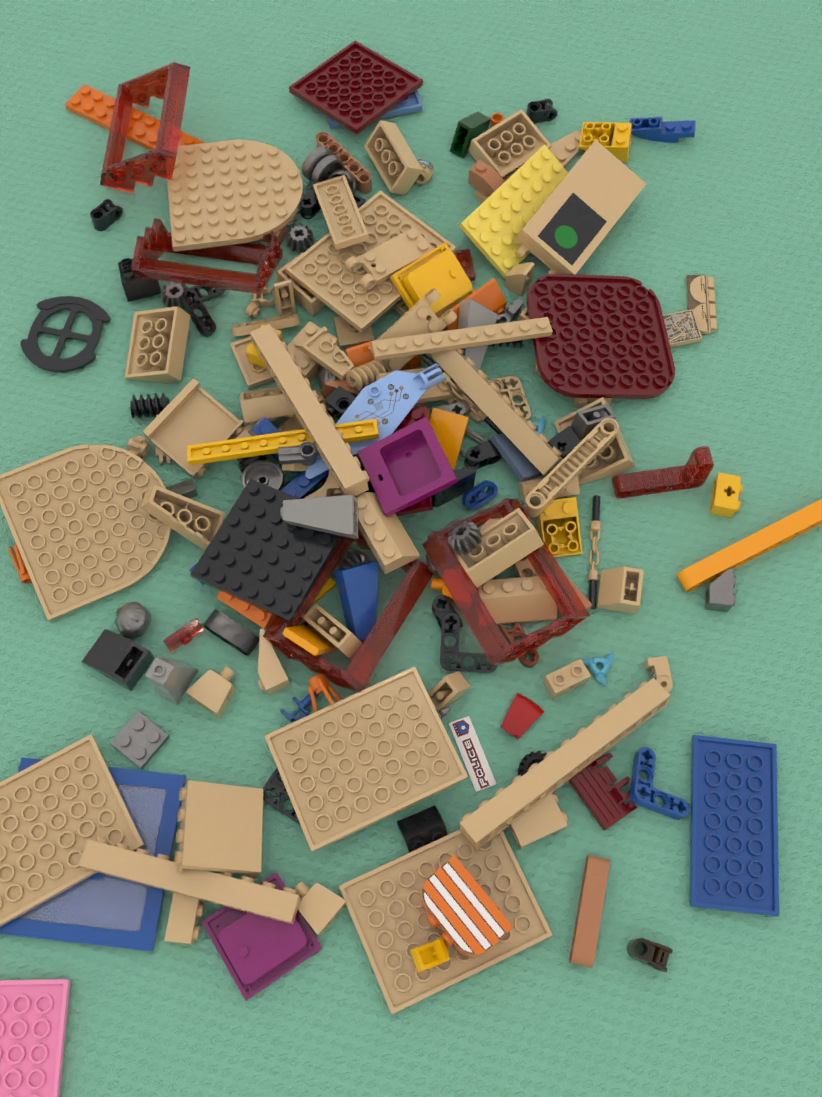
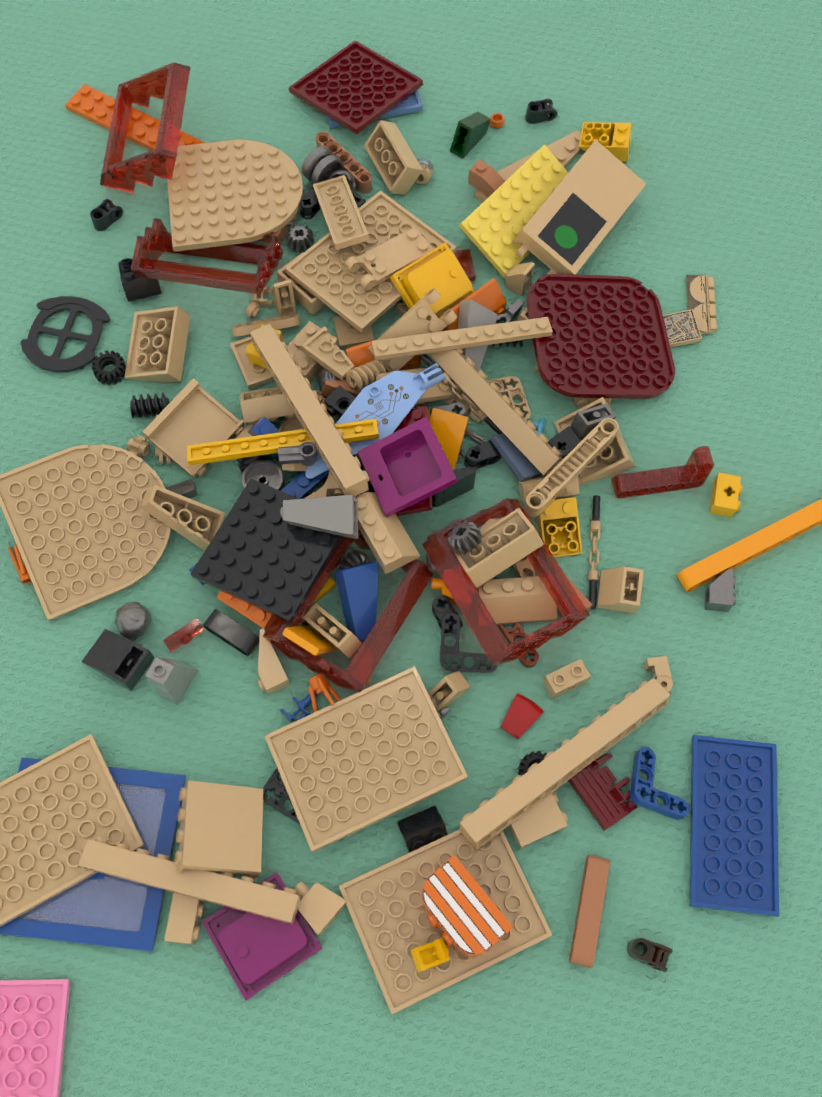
flat silver plate [110,711,170,769] -> none
flat silver gear [161,281,191,309] -> none
black beam [180,278,227,337] -> none
tan torso [186,666,235,718] -> none
white sticker [449,716,496,792] -> none
blue plate [462,480,498,509] -> none
tan slope [468,109,552,178] -> none
medium azure piece [582,651,613,687] -> none
blue slope [629,117,696,143] -> none
none -> black tyre [91,350,126,385]

